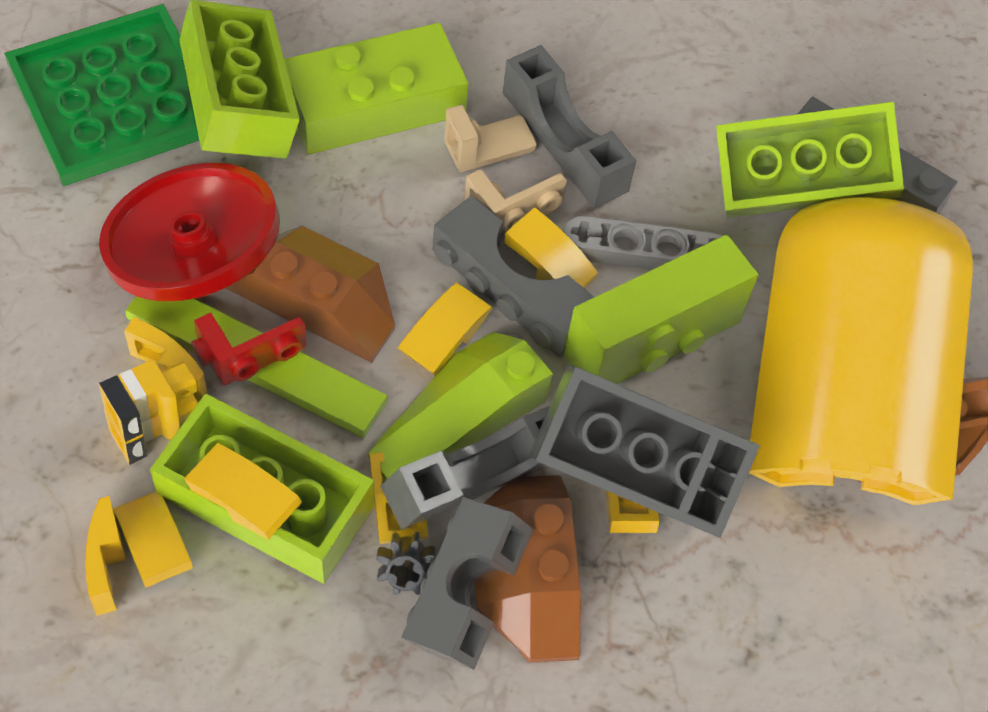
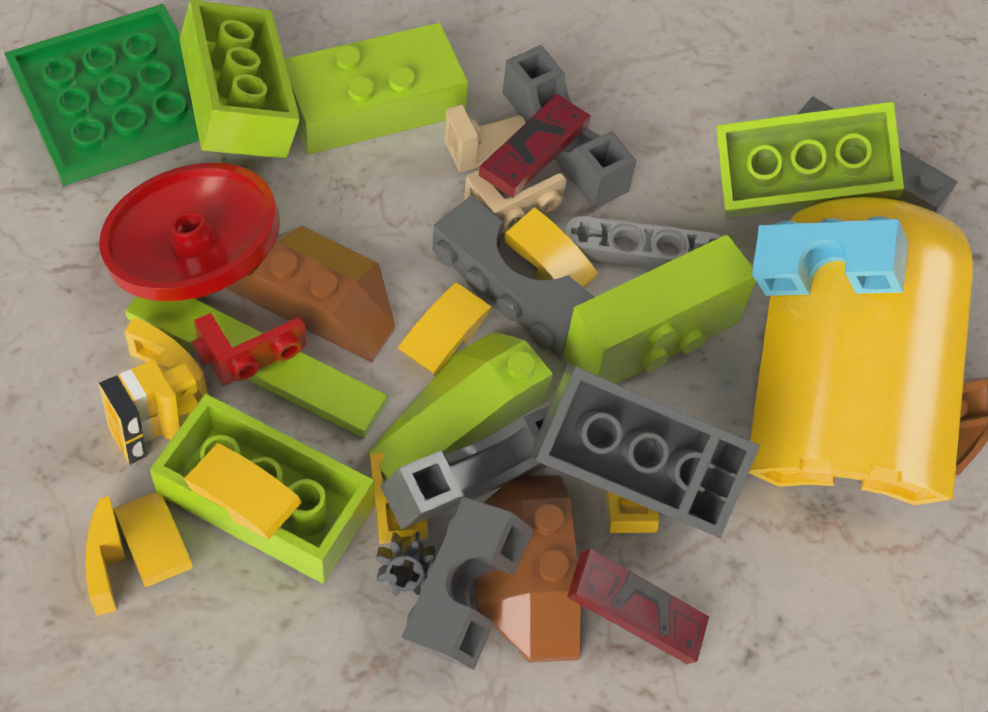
none -> dark red tile [478,94,591,198]
none -> dark red tile [567,549,709,664]
none -> medium azure arch [752,216,909,296]

